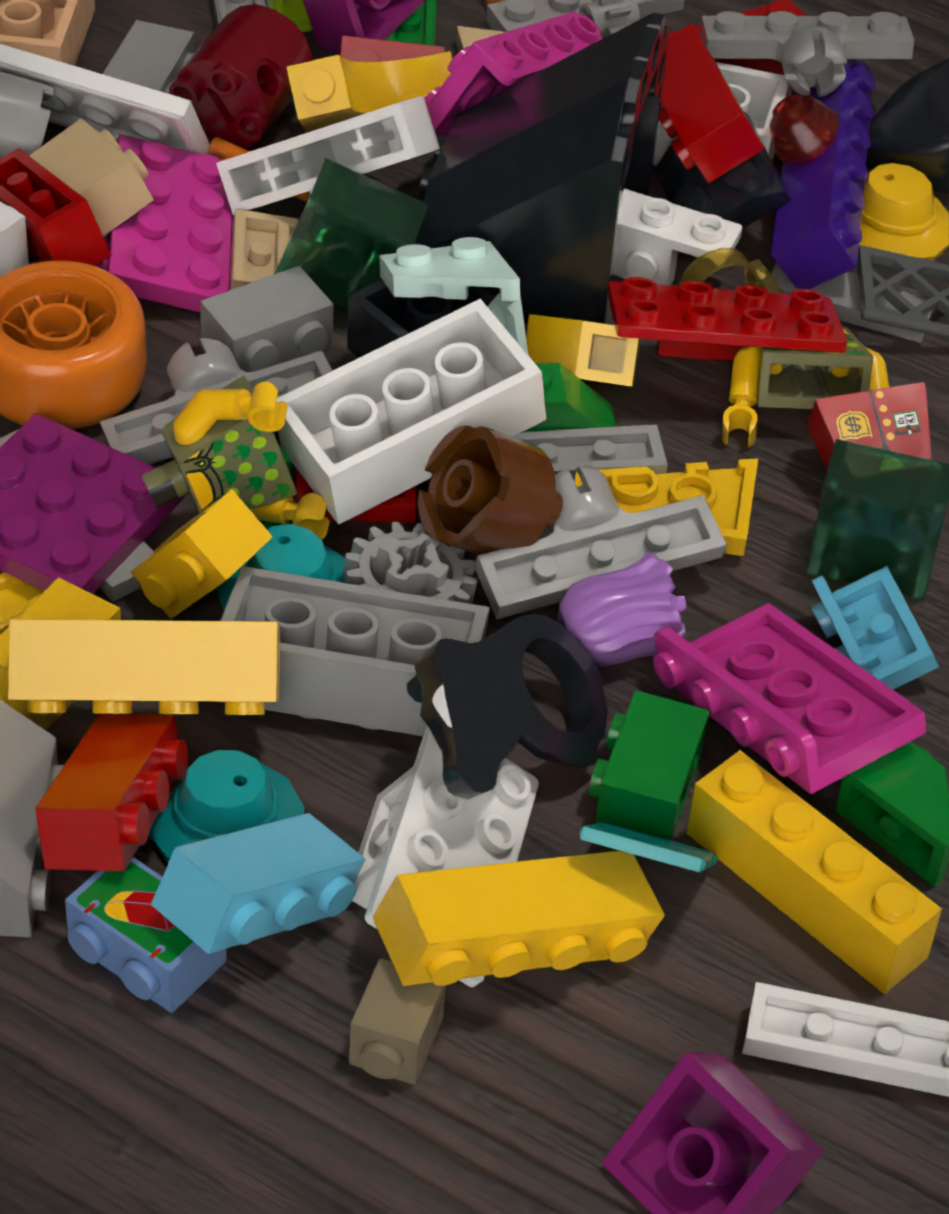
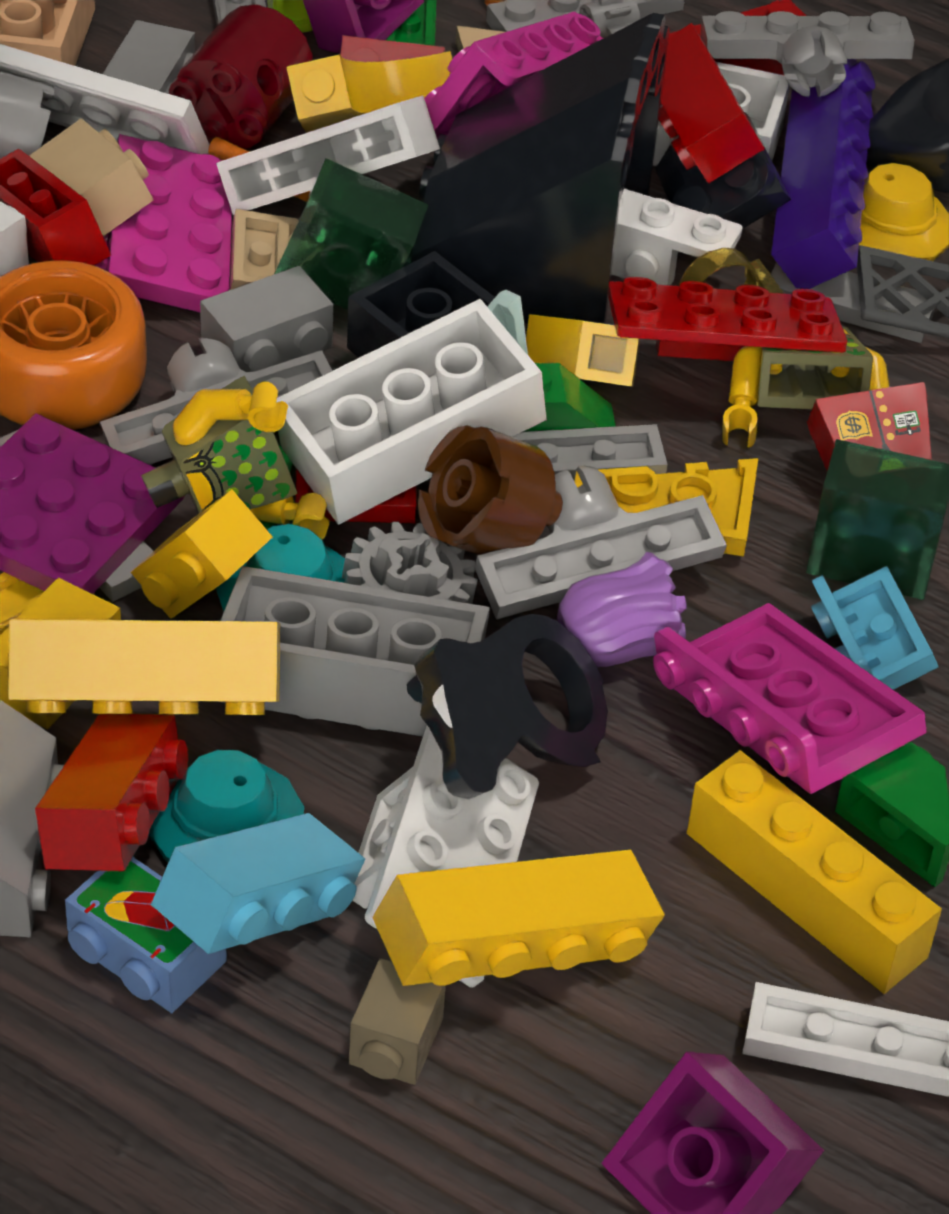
light aqua wing [379,237,520,302] -> none
teal piece [579,822,718,872] -> none
green brick [588,690,710,841] -> none
clear red cone [769,94,840,164] -> none

